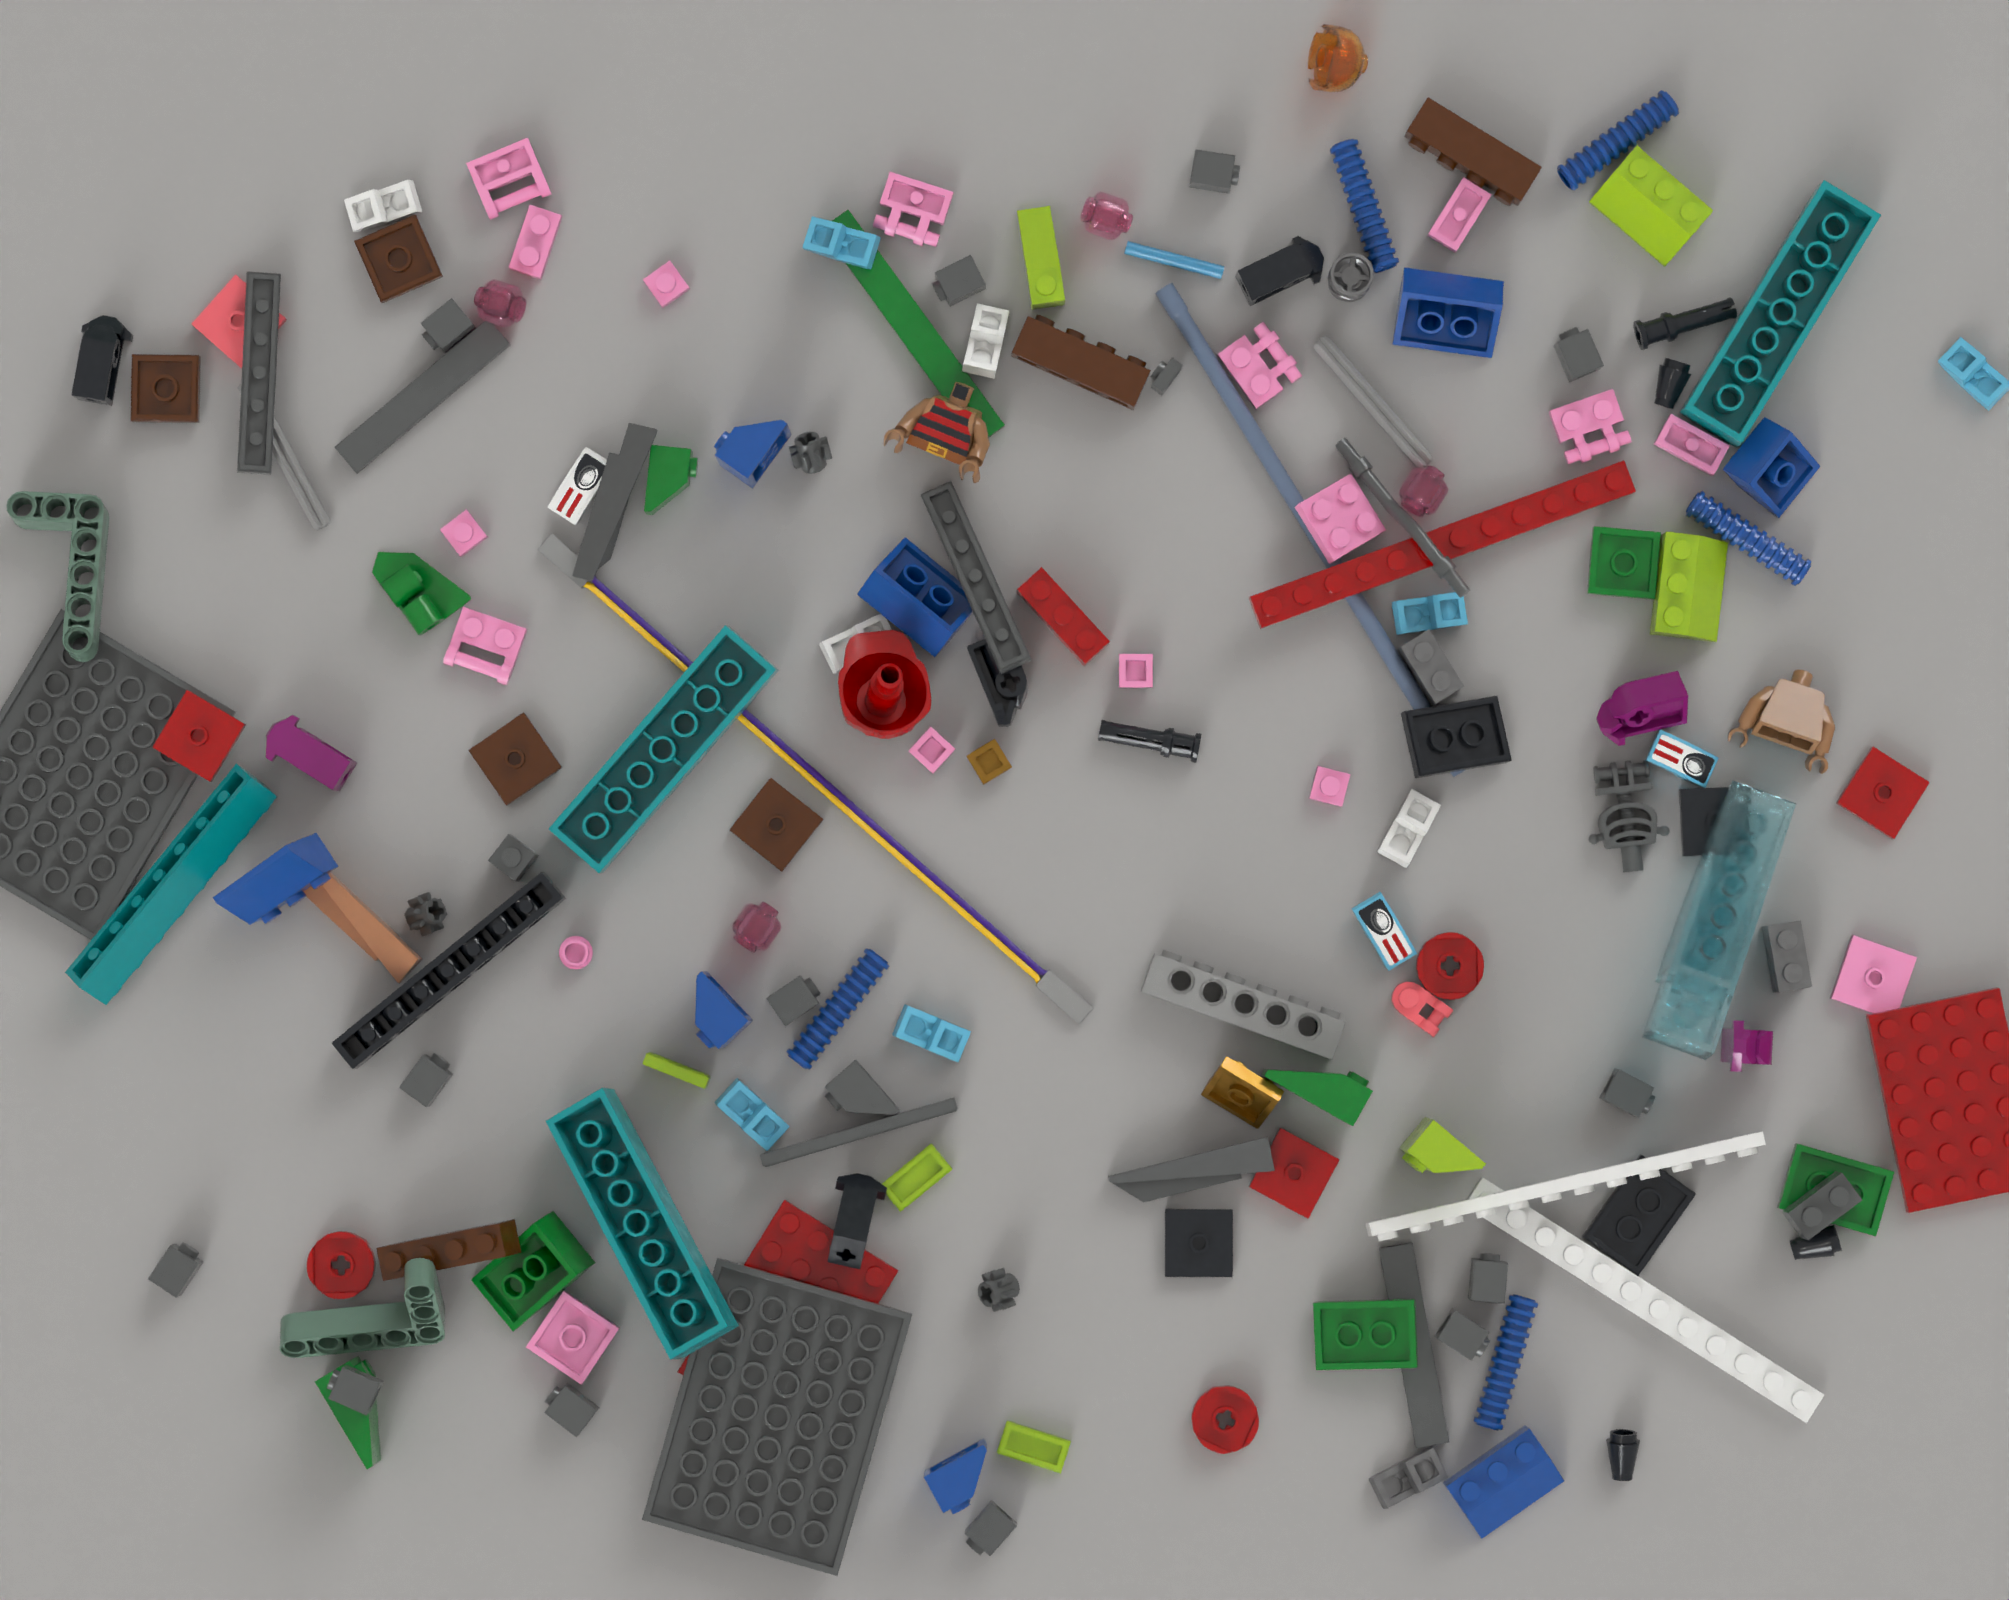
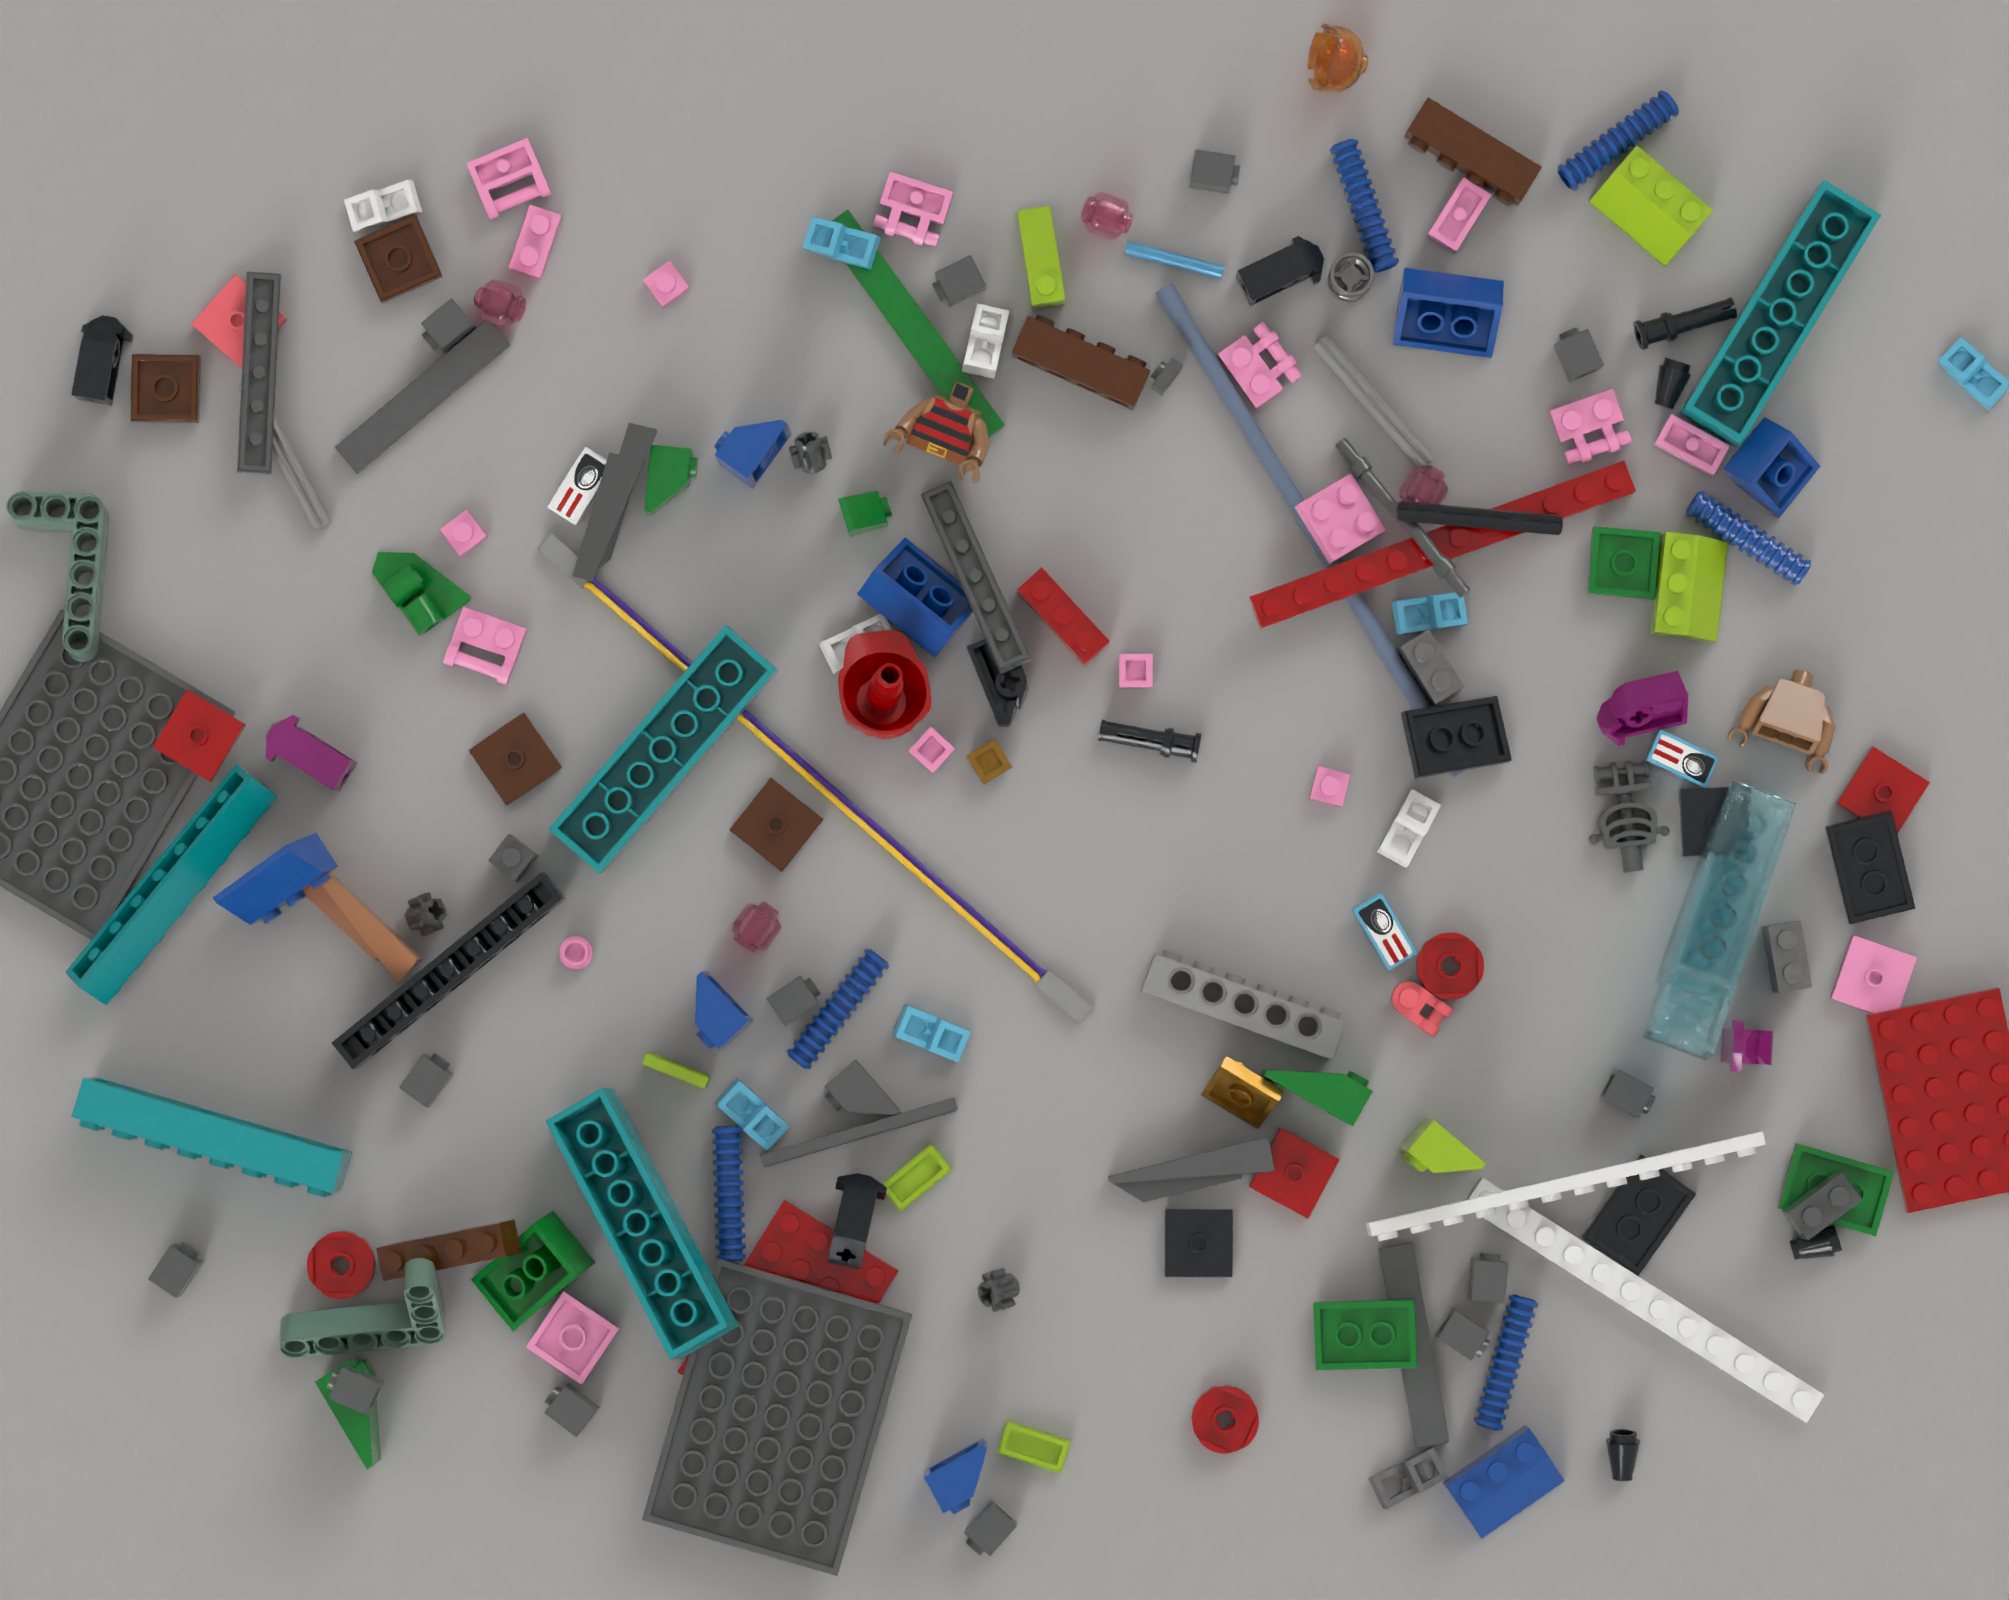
none -> teal brick [71,1077,352,1197]
none -> blue piece [712,1126,746,1262]
none -> green slope [838,491,892,537]
none -> black axle [1396,501,1563,535]
none -> black tile [1825,810,1916,925]

